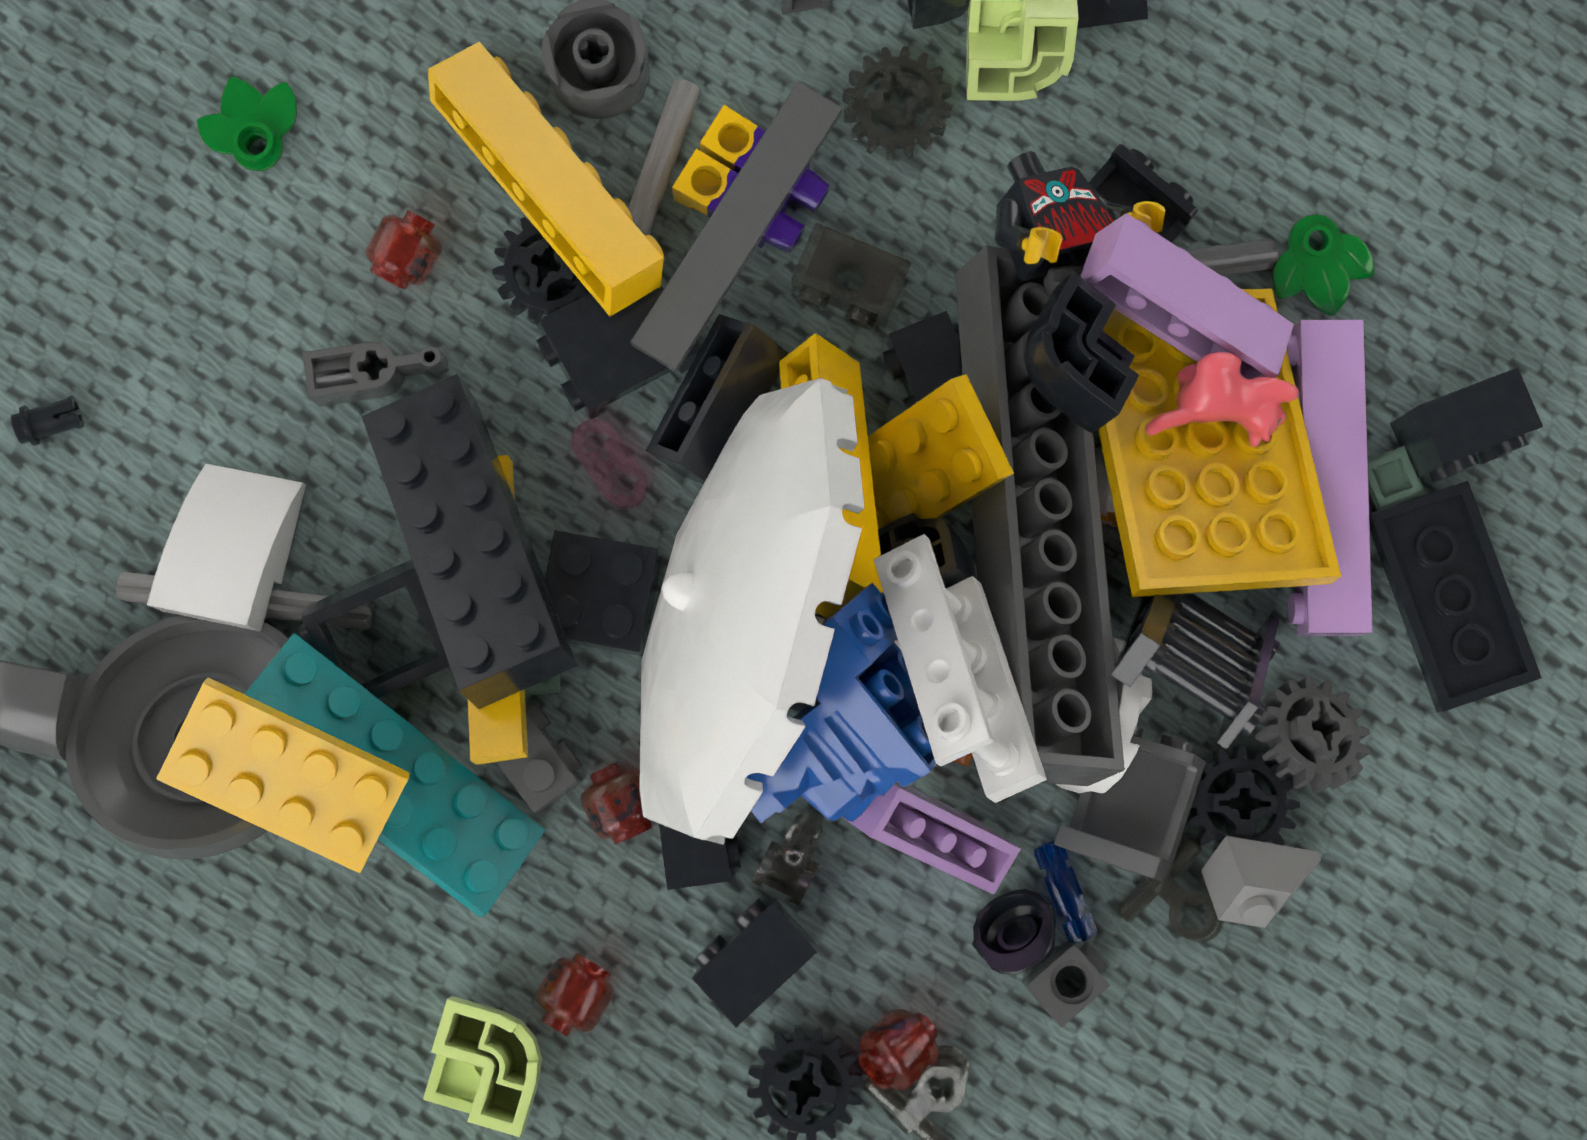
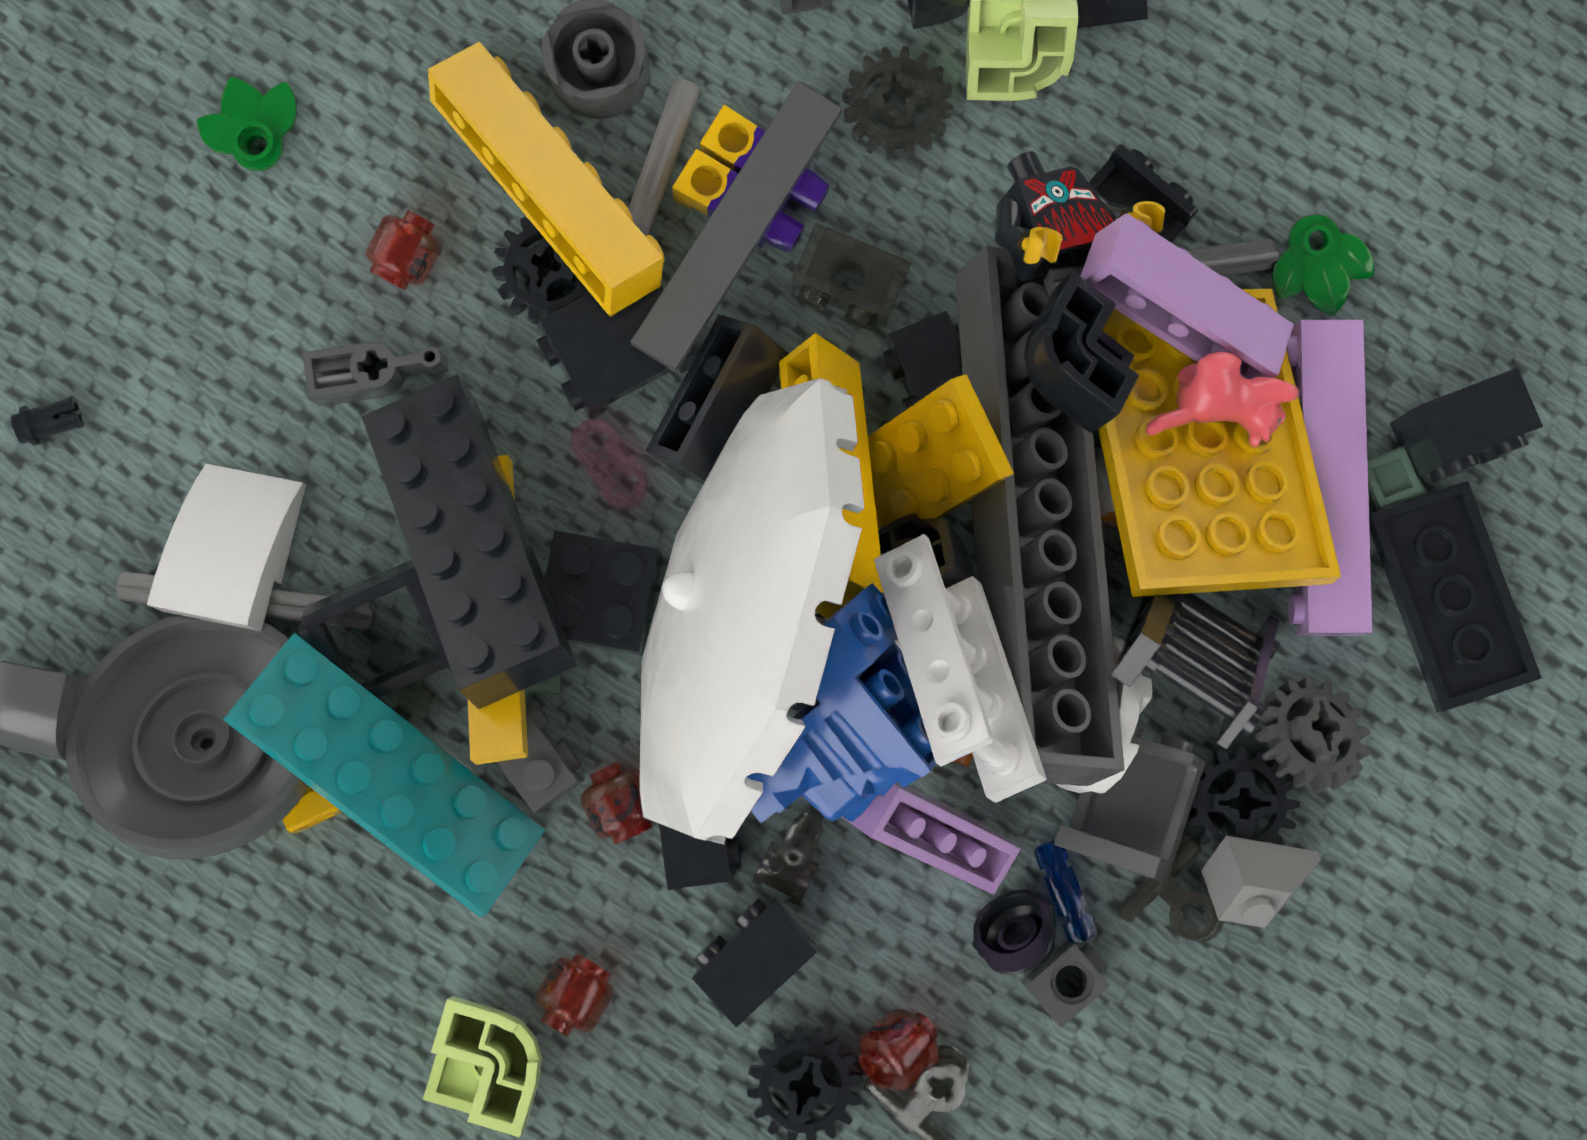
yellow plate [156,677,410,873] -> none

